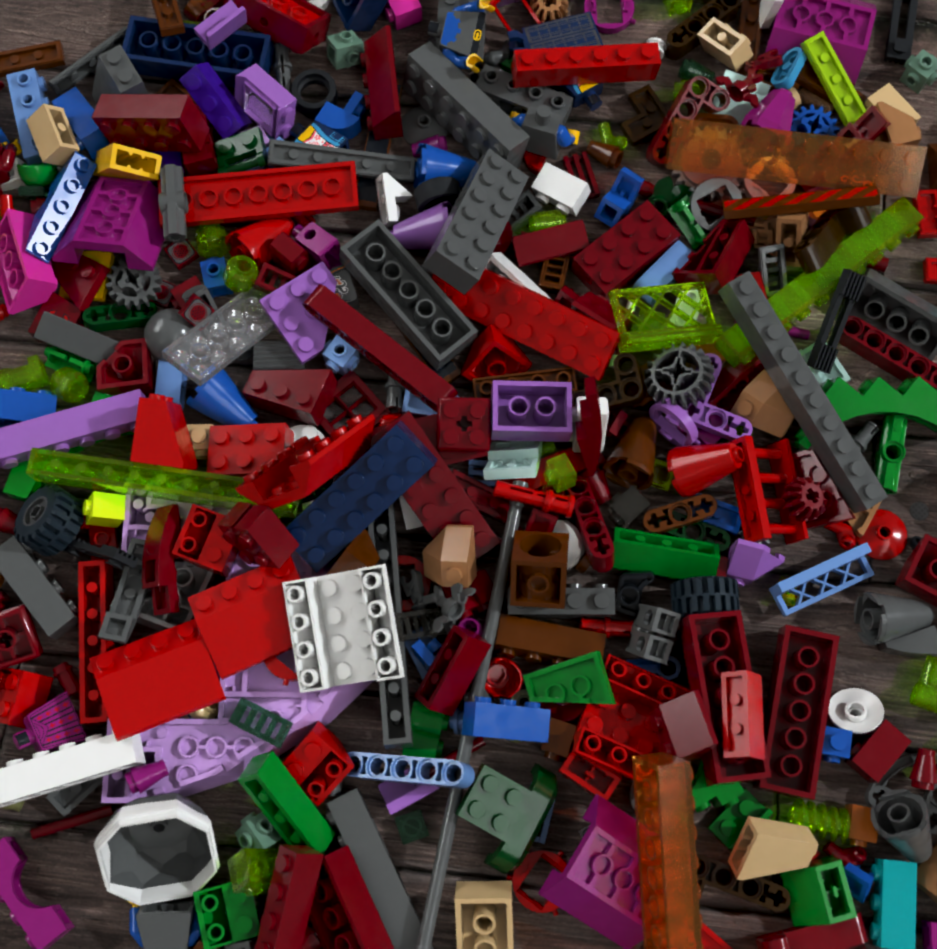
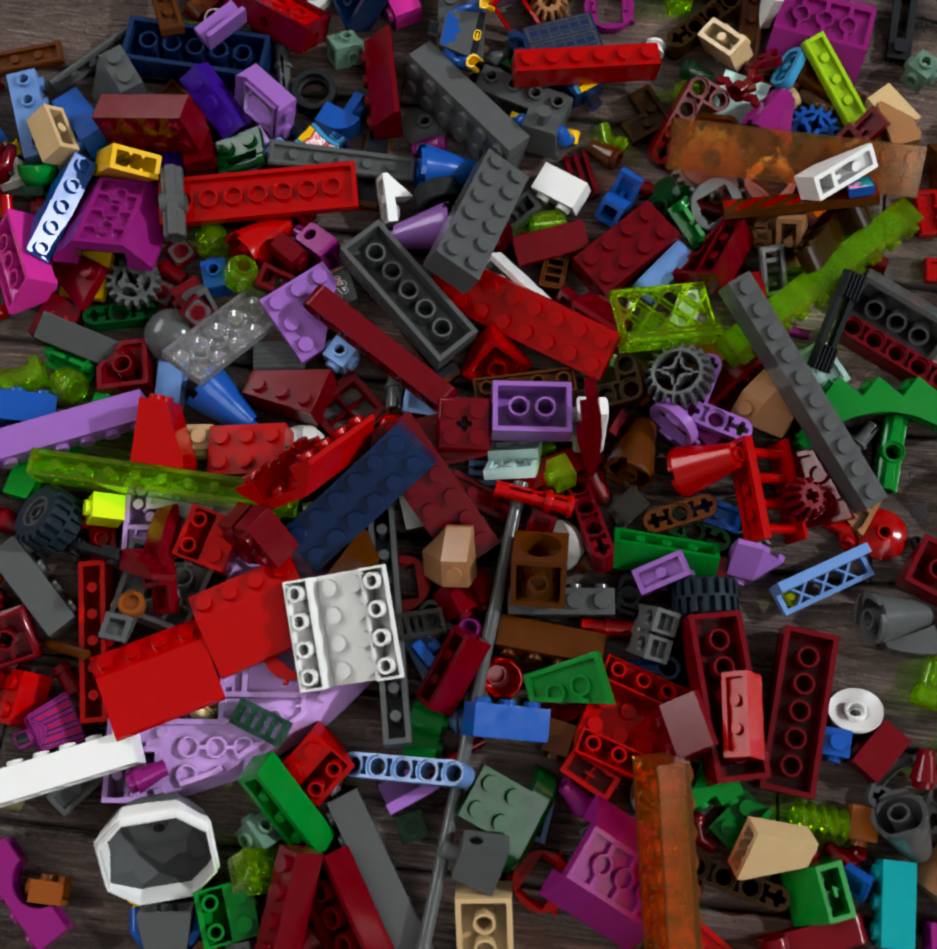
dark red bar [31,804,115,839] -> none
dark grey piece [401,570,476,635] -> none
red tile [524,151,547,176] -> none
clear neon green tile [651,459,674,491] -> none
none -> dark orange brick [25,873,73,906]
none -> reddish brown bar [40,637,91,660]
none -> dark orange tile [117,590,147,619]
none -> dark red slope [119,548,175,581]
none -> dark red pin [156,259,189,285]
none -> dark grey torso [439,829,510,896]
none -> magenta cone [557,778,594,819]
none -> medium lavender panel [631,549,696,596]
none -> dark red arm [686,812,718,854]
none -> white slope [794,143,878,201]
none -> blue tile [844,176,875,199]

